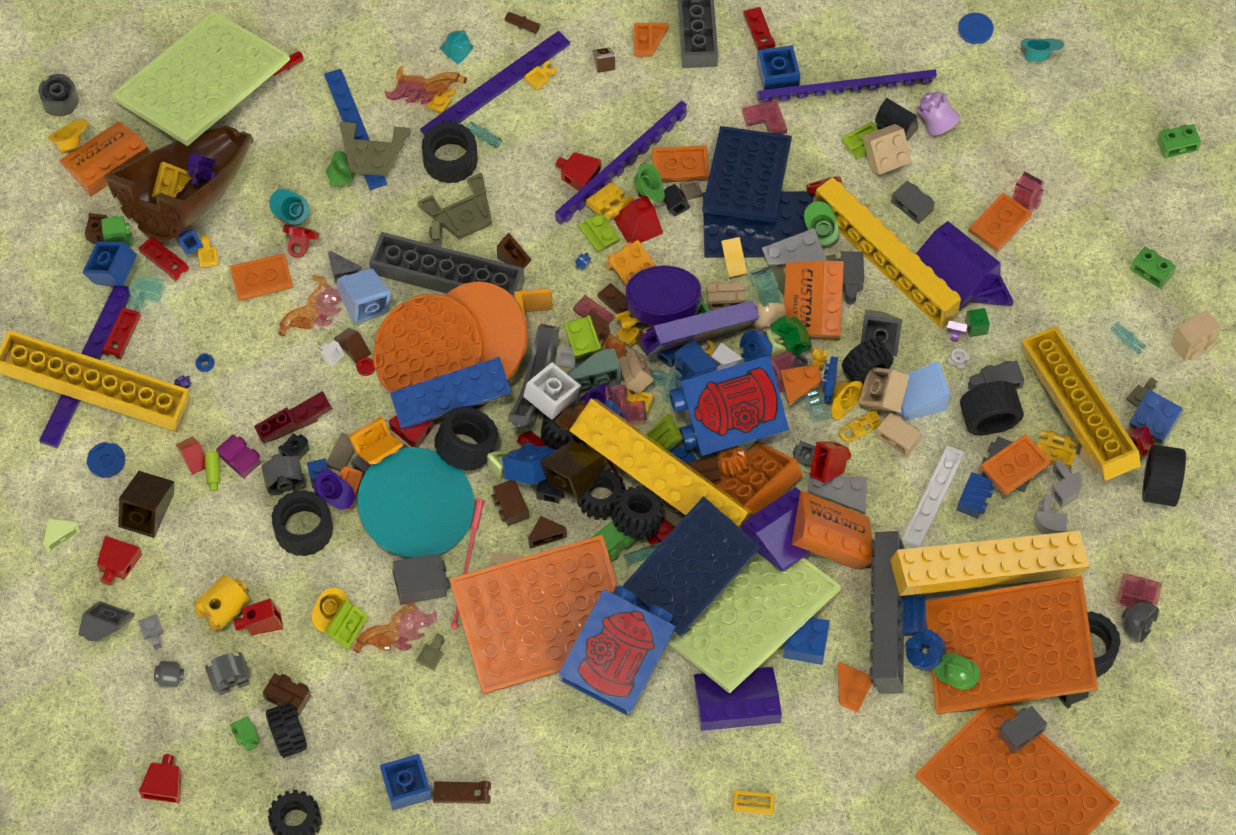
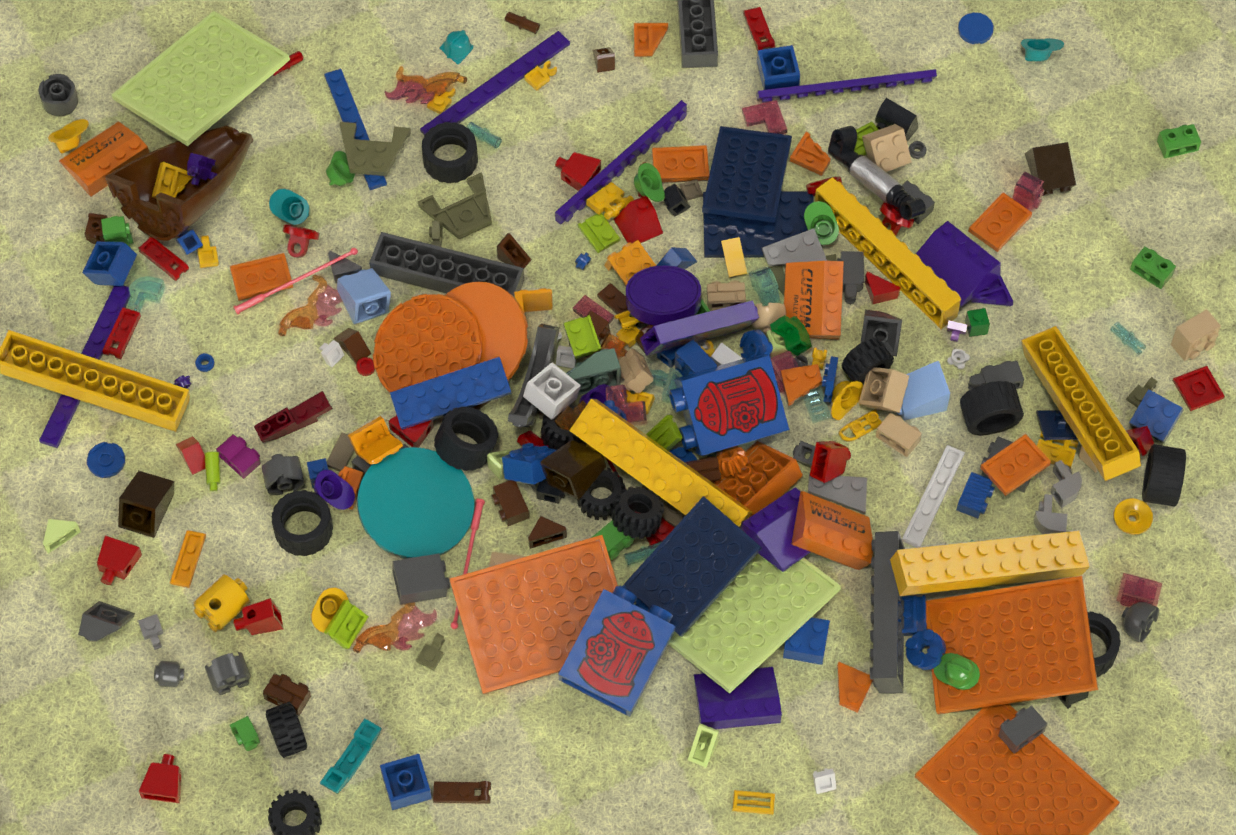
black brick [278,433,310,460] -> none
lavender hat [916,91,960,136] -> none
none -> light orange tile [170,530,206,588]
none -> coral piece [233,248,358,315]
none -> teal slope [320,718,382,794]
none -> blue slope [656,247,697,269]
none -> yellowish green slope [688,723,719,768]
none -> orange wing [790,131,831,176]
none -> white tile [813,768,836,794]
none -> black piece [828,126,926,220]
none -> red slope [864,271,901,305]
none -> red tile [880,202,914,236]
none -> dark grey plate [908,141,927,159]
none -> dark brown slope [1025,142,1076,196]
none -> dark blue piece [1036,410,1078,440]
none -> yellow dish [1114,498,1153,535]
none -> red tile [1172,366,1225,411]

